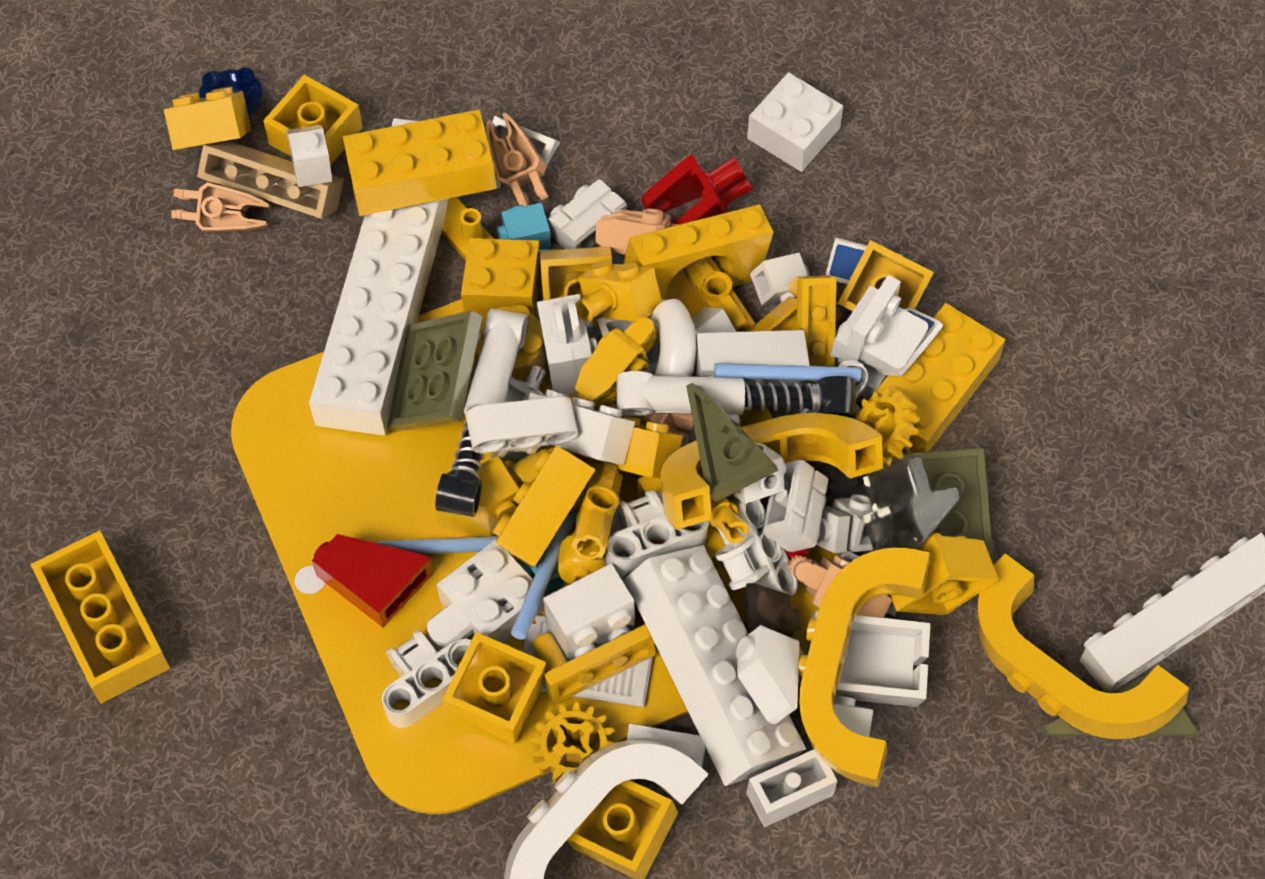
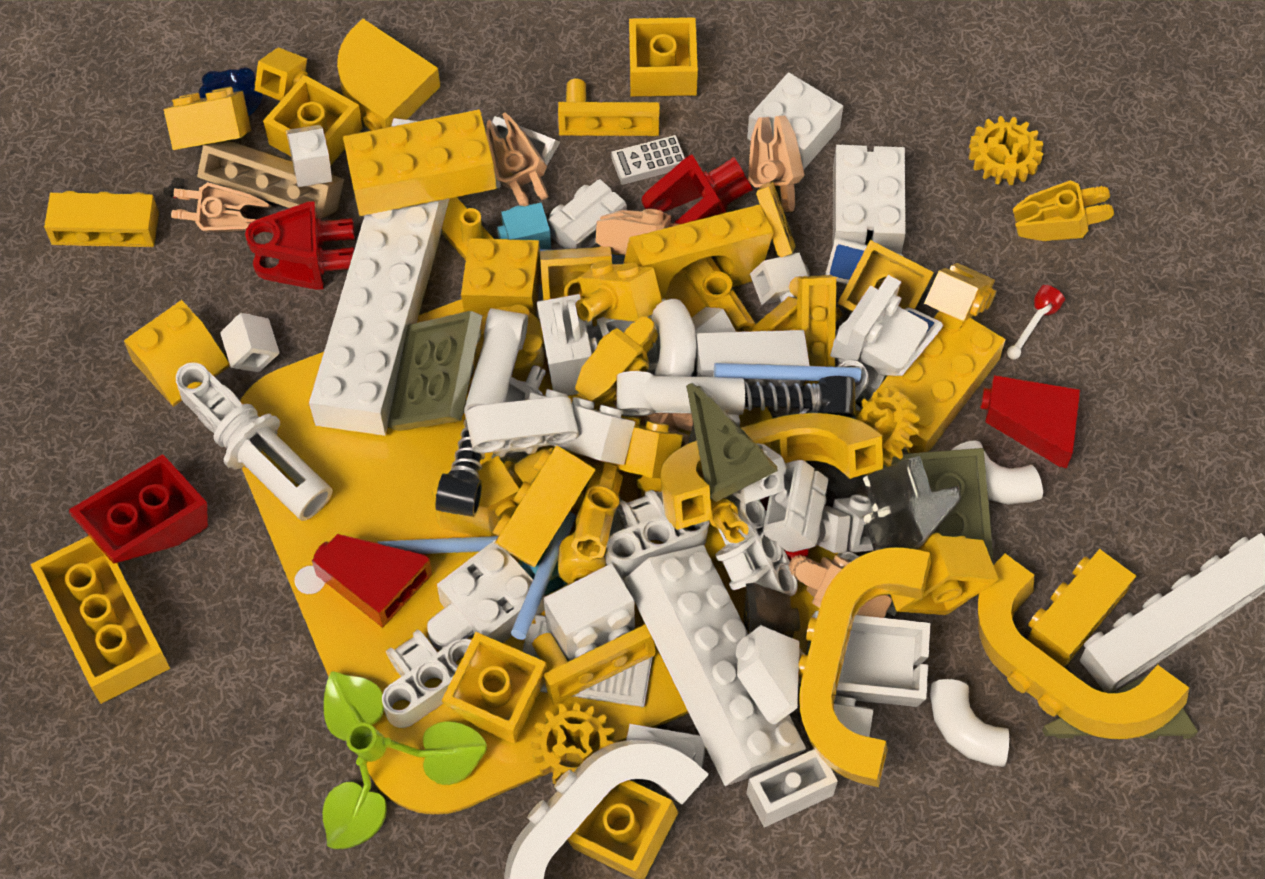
none -> yellow brick [44,191,159,247]
none -> red slope [69,454,208,564]
none -> yellow slope [124,300,230,407]
none -> clear smoke piece [163,177,185,199]
none -> white piece [176,363,332,521]
none -> white brick [220,313,279,372]
none -> red piece [245,201,355,290]
none -> yellow brick [254,47,308,101]
none -> lime plant [322,672,487,849]
none -> yellow brick [337,19,440,131]
none -> yellow piece [558,79,659,136]
none -> white tile [611,135,685,185]
none -> yellow brick [629,18,698,97]
none -> light nougat hinge [748,115,805,212]
none -> yellow tile [756,181,796,258]
none -> white piece [832,145,905,254]
none -> arch [924,263,996,321]
none -> white cylinder [930,679,1009,767]
none -> white cylinder [952,441,1043,505]
none -> yellow gear [969,116,1043,185]
none -> red slope [980,375,1080,468]
none -> hinge [1007,285,1065,360]
none -> yellow hinge [1013,180,1114,241]
none -> yellow brick [1028,549,1136,667]

